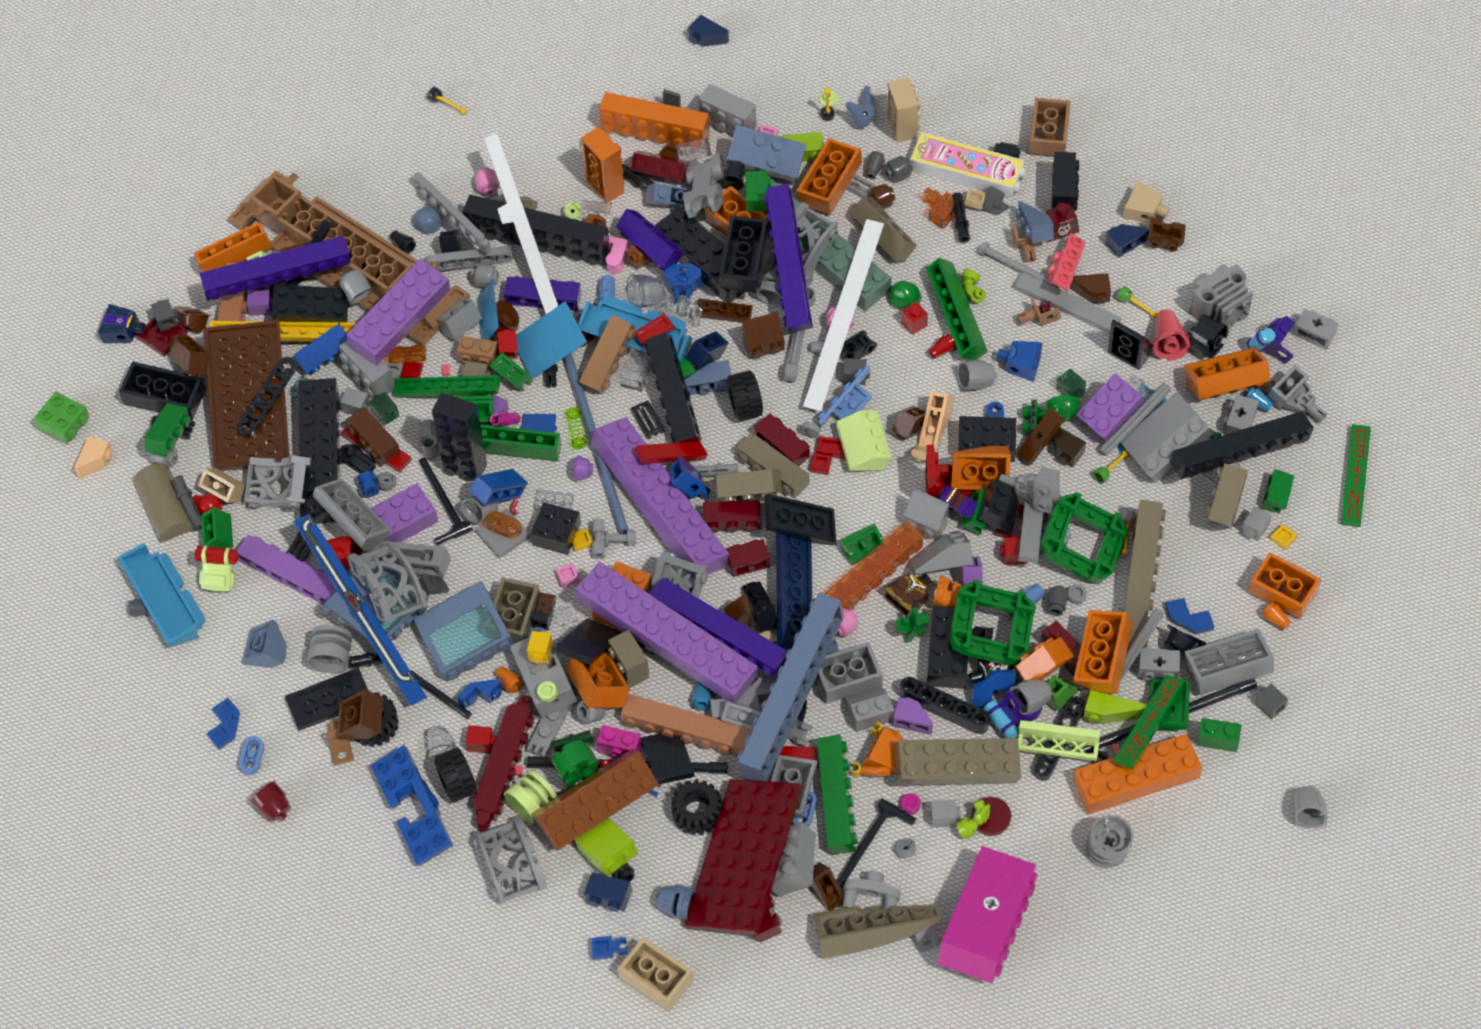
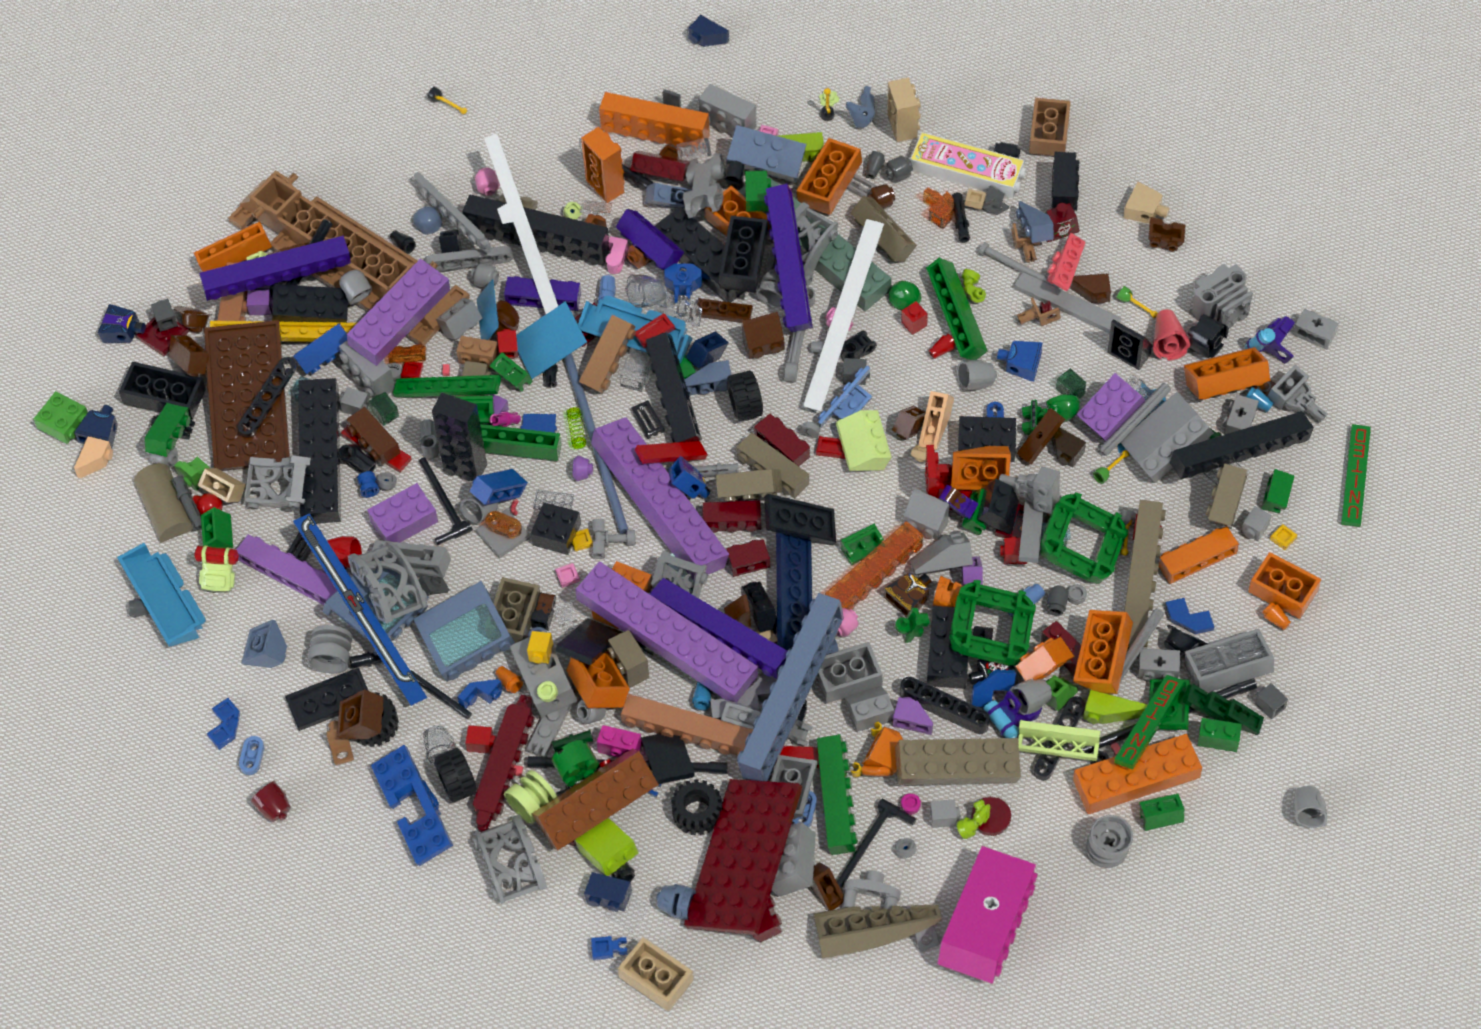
light grey brick [313,478,391,551] -> none
red tile [810,453,832,475] -> none
dark blue slope [1105,224,1149,258] -> none
none -> dark blue torso [75,405,118,448]
none -> bright green brick [174,457,210,491]
none -> green hinge [1139,793,1185,831]
none -> orange brick [1158,526,1239,584]
none -> dark green slope [1183,683,1264,735]

